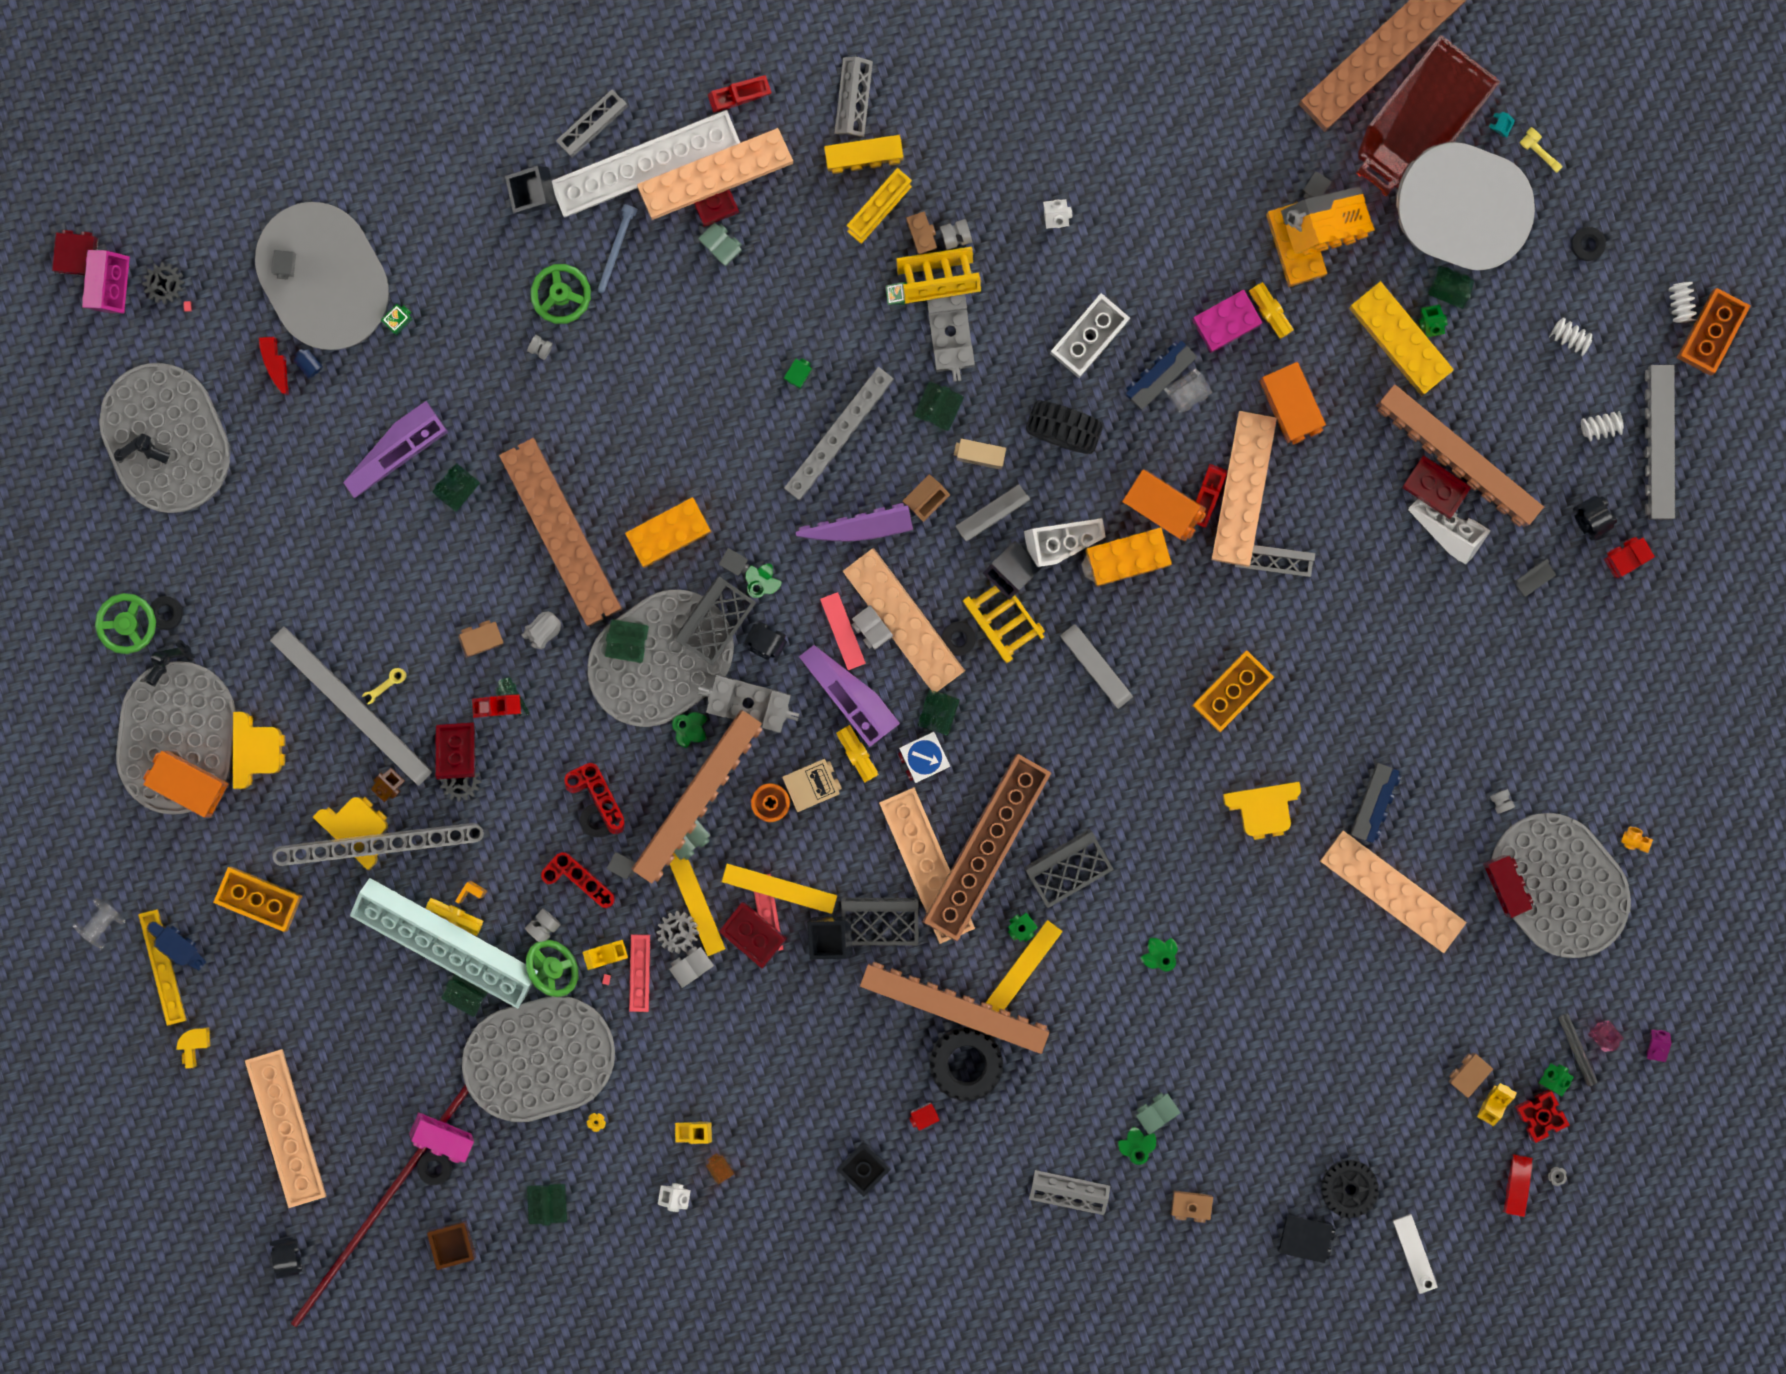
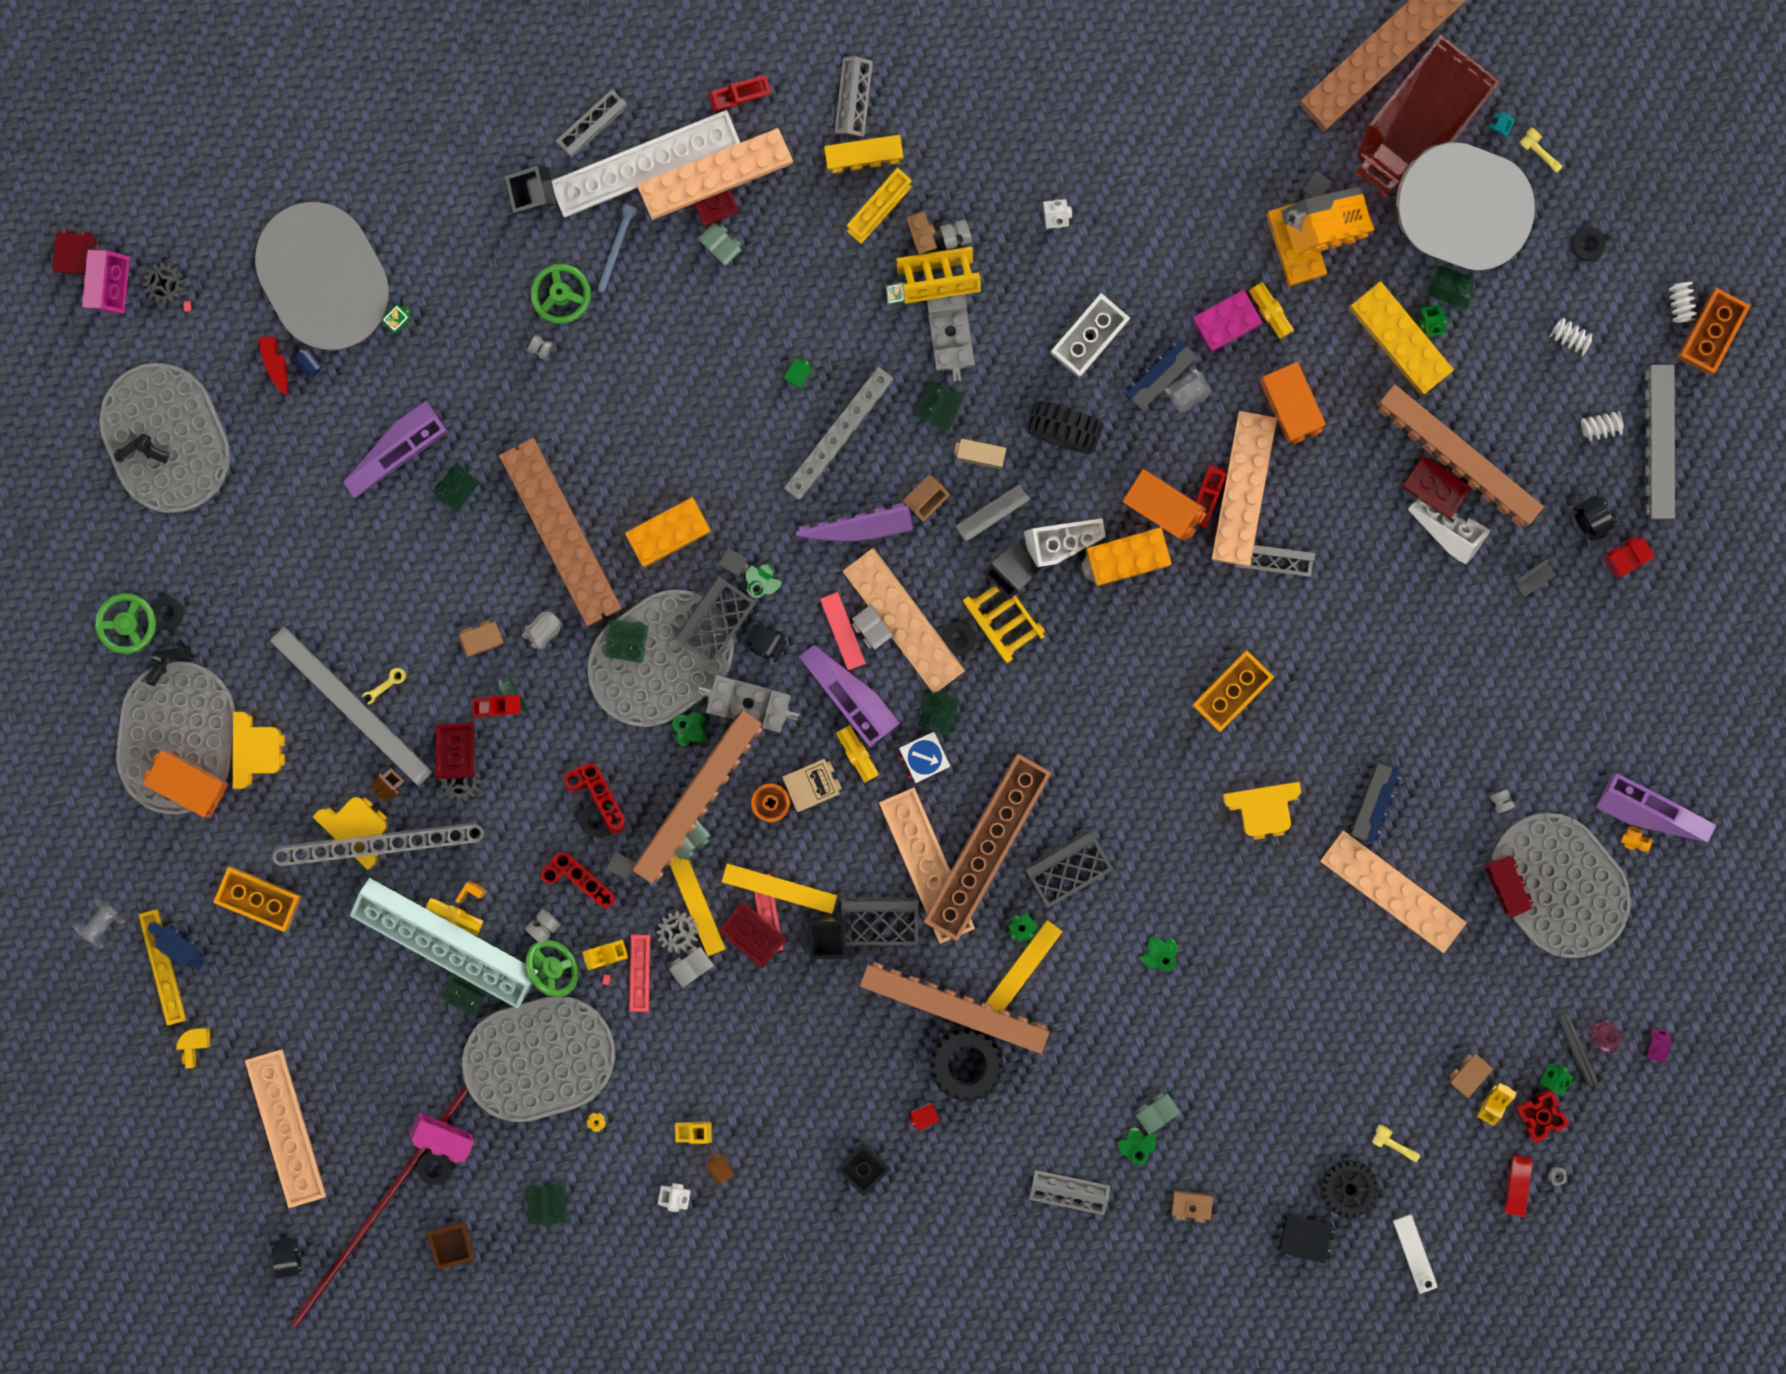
dark grey brick [272,250,296,280] -> none
light grey beam [1060,624,1133,709] -> none
none -> light yellow brick [1372,1124,1420,1162]
none -> medium lavender wedge [1596,773,1716,843]

